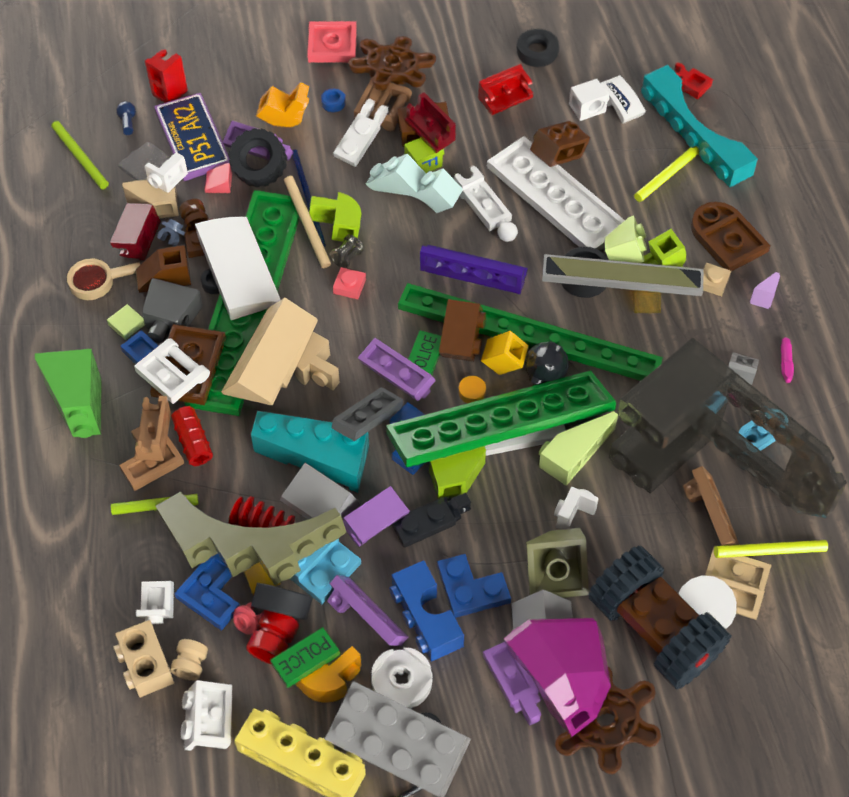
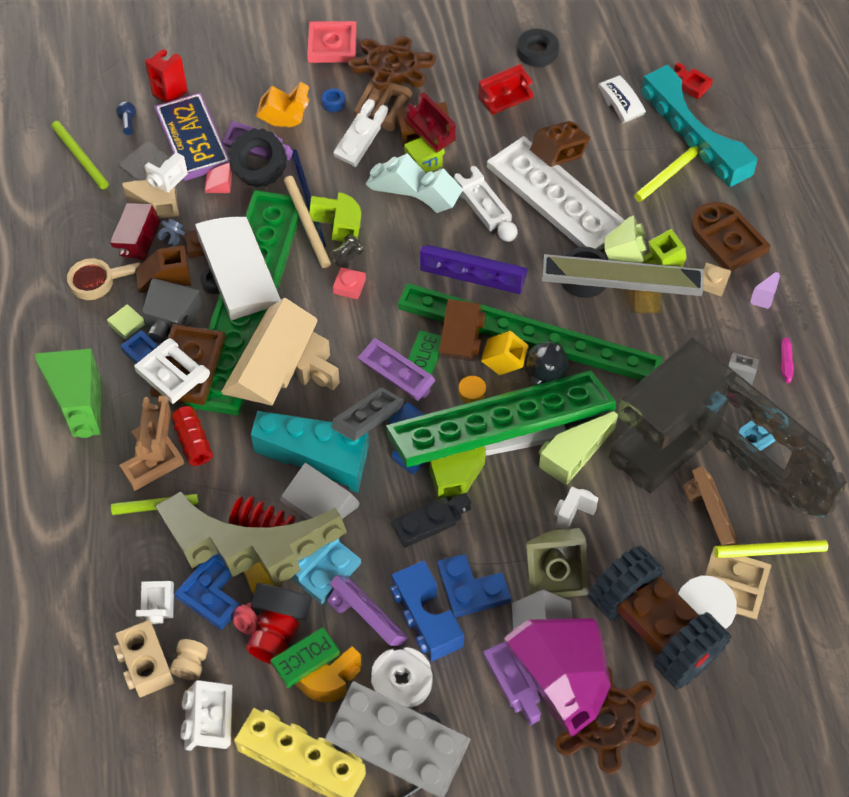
reddish brown wheel [179,199,209,231] -> none
medium lavender hinge [343,486,409,547] -> none
white brick [569,79,609,121] -> none

